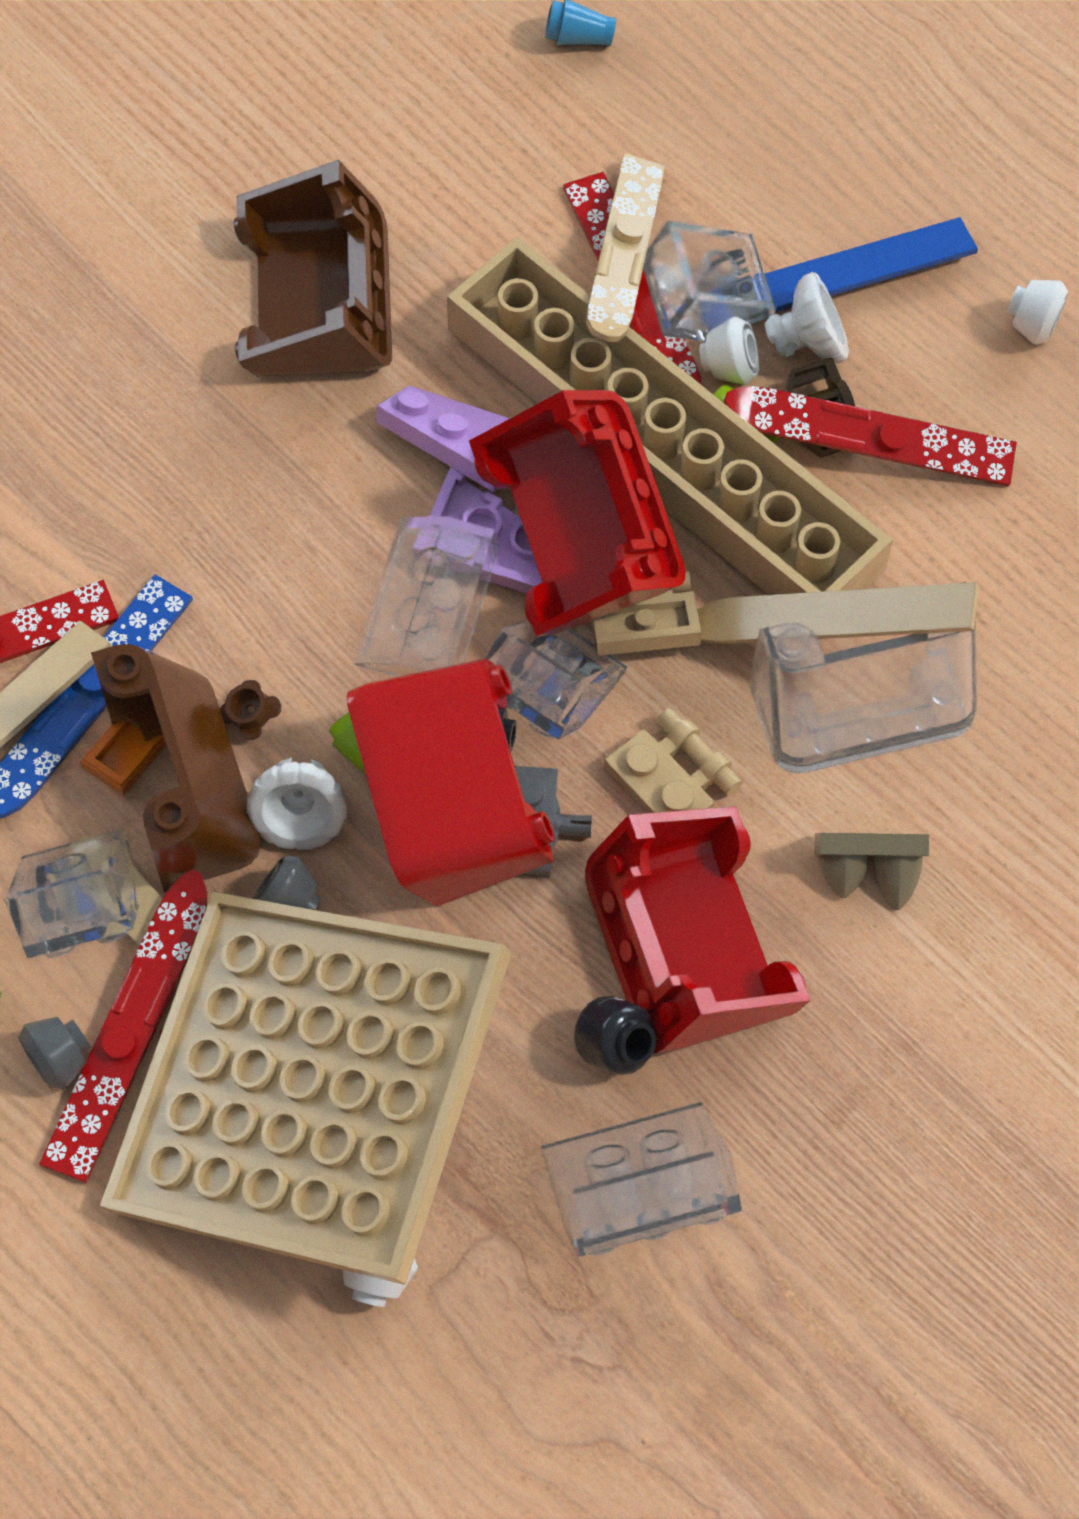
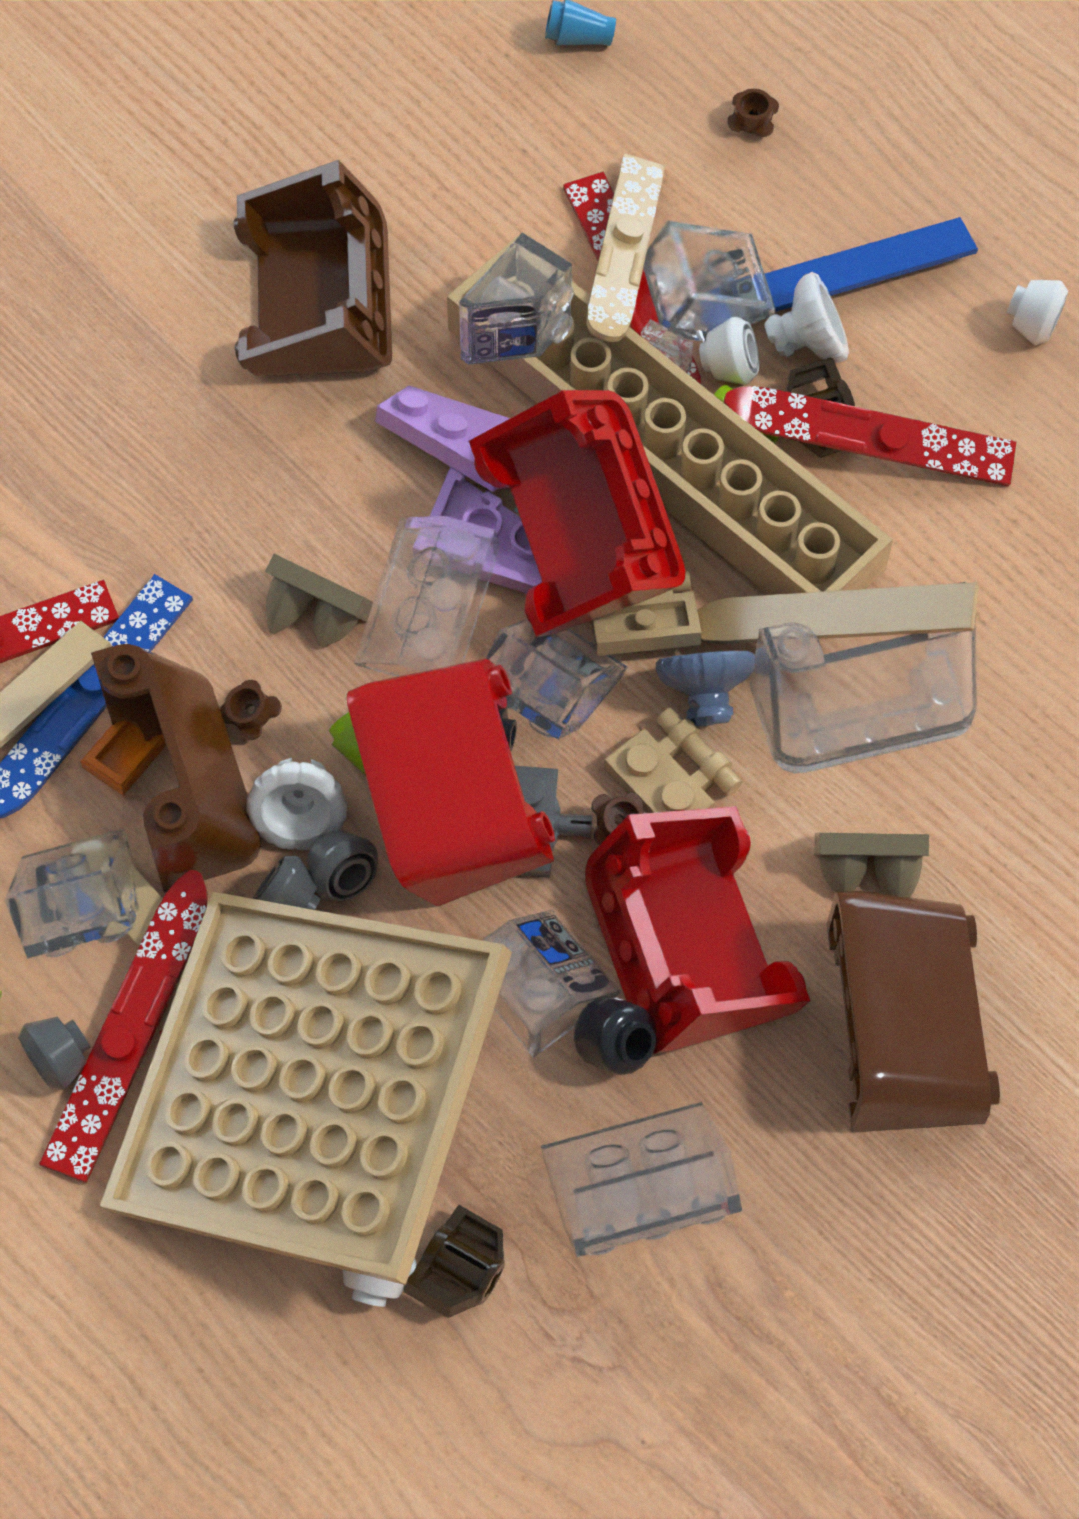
none -> dark tan tile [265,554,377,647]
none -> dark grey cone [307,830,378,901]
none -> dark brown piece [404,1205,505,1318]
none -> clear slope [459,232,574,365]
none -> clear slope [483,910,620,1058]
none -> reddish brown plate [591,792,644,845]
none -> clear tile [641,320,693,374]
none -> sand blue hair [656,651,756,727]
none -> reddish brown plate [727,88,779,137]
none -> reddish brown windscreen [827,891,1000,1133]

